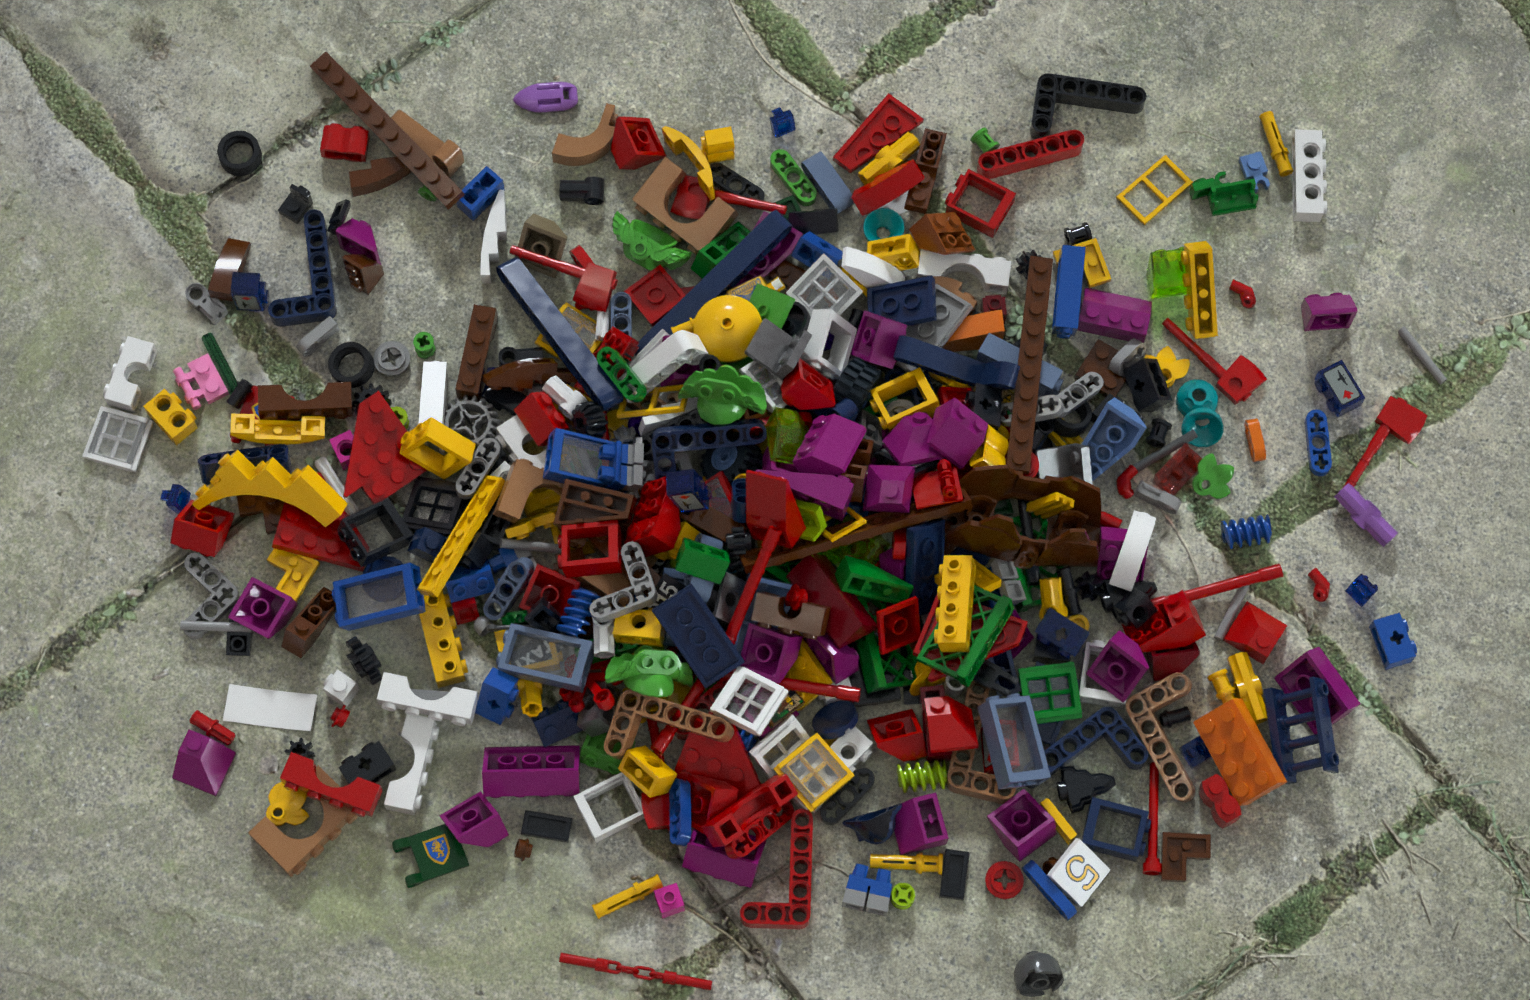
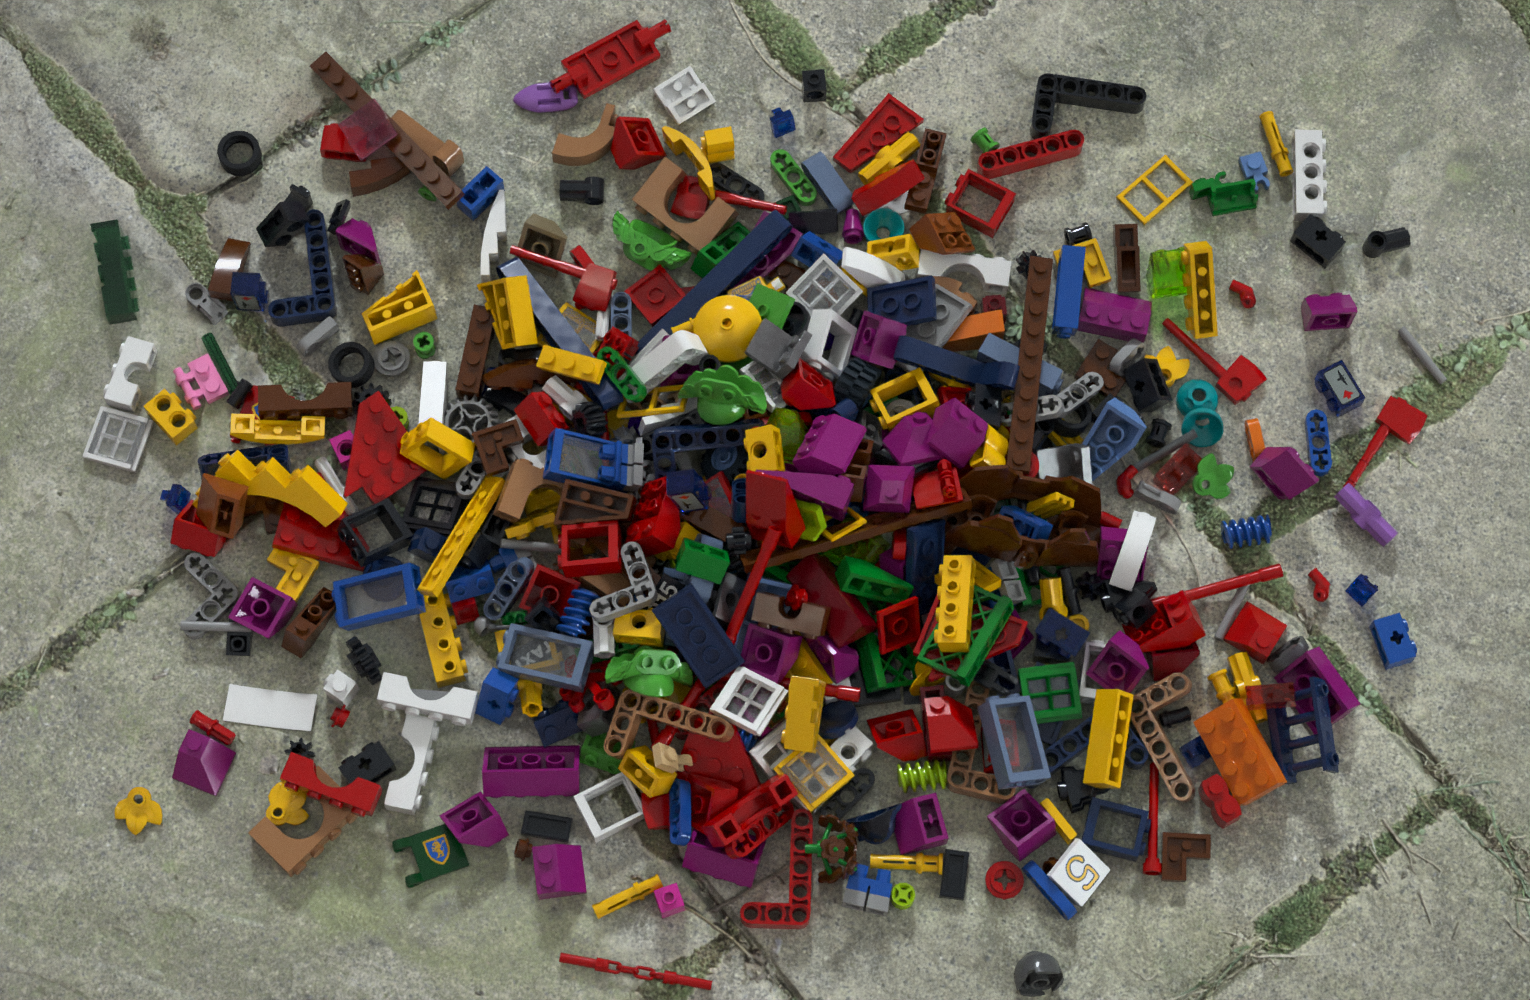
none -> clear green wedge [90,219,140,325]
none -> yellow plate [115,787,163,835]
none -> dark orange slope [196,473,249,539]
none -> black brick [256,201,310,247]
none -> clear pink slope [338,98,398,161]
none -> yellow wedge [362,270,438,345]
none -> reddish brown plate [472,419,524,477]
none -> yellow wedge [476,275,538,349]
none -> magenta slope [532,844,587,900]
none -> yellow plate [536,345,607,385]
none -> red plate [550,19,671,99]
none -> white slope [652,66,716,125]
none -> tan plate [652,742,693,773]
none -> yellow brick [744,424,785,471]
none -> yellow wedge [781,676,826,754]
none -> black brick [801,69,826,103]
none -> reddish brown plant [805,814,859,884]
none -> magenta cone [842,209,864,244]
none -> blue brick [999,505,1053,540]
none -> yellow brick [1083,689,1134,789]
none -> reddish brown slope [1113,224,1141,292]
none -> clear red hinge [1245,682,1296,710]
none -> magenta slope [1250,447,1319,500]
none -> dark grey beam [1267,636,1309,672]
none -> black brick [1290,214,1346,269]
none -> black piece [1362,227,1411,258]

